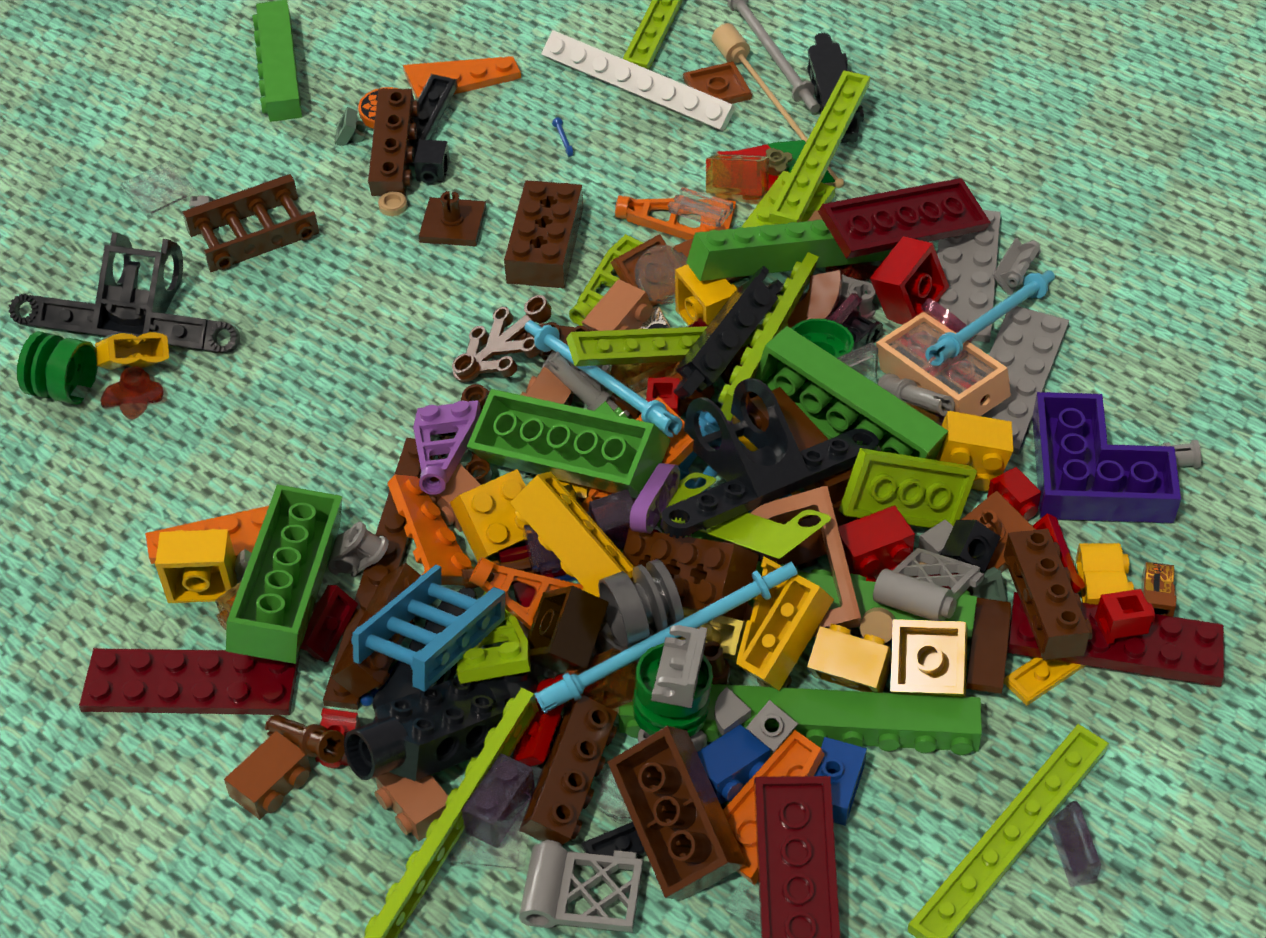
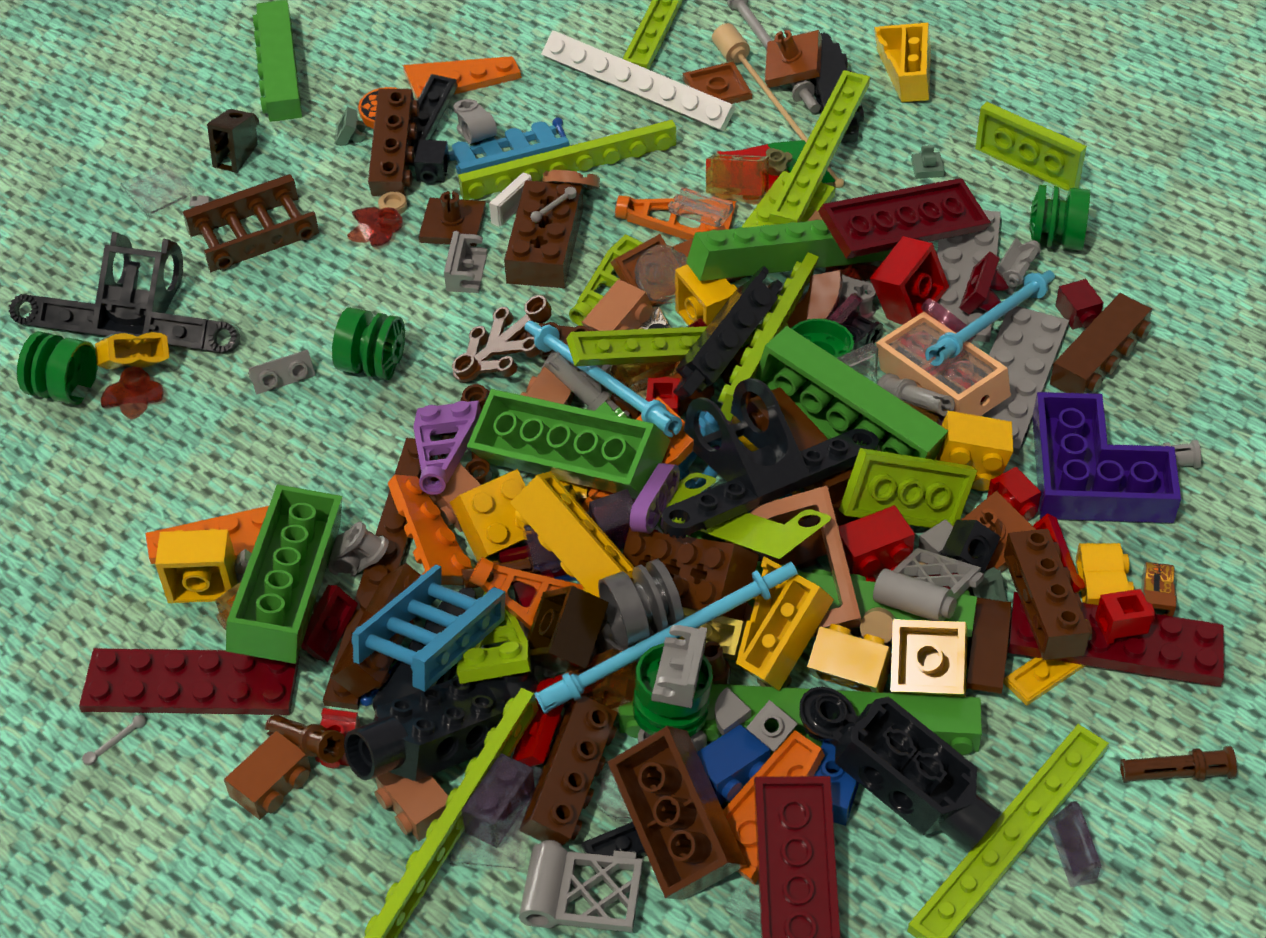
none -> light grey hinge [82,715,146,765]
none -> dark brown torso [207,109,259,173]
none -> light grey hinge [248,349,315,395]
none -> green wheel [332,307,405,380]
none -> clear red plate [347,207,403,247]
none -> light grey hinge [444,231,487,293]
none -> dark azure fence [449,122,570,175]
none -> light grey piece [453,99,497,144]
none -> lime plate [458,120,676,200]
none -> white tile [489,172,532,227]
none -> light grey hinge [530,187,576,223]
none -> nougat tile [542,170,600,190]
none -> dark orange tile [765,30,822,88]
none -> black brick [799,687,1001,853]
none -> yellow wedge [874,22,931,102]
none -> sand green tile [911,145,944,179]
none -> dark red tile [959,252,1008,314]
none -> lime plate [975,102,1087,191]
none -> green wheel [1029,185,1090,251]
none -> reddish brown brick [1050,293,1152,393]
none -> dark red brick [1055,279,1104,330]
none -> reddish brown pin [1120,746,1237,783]

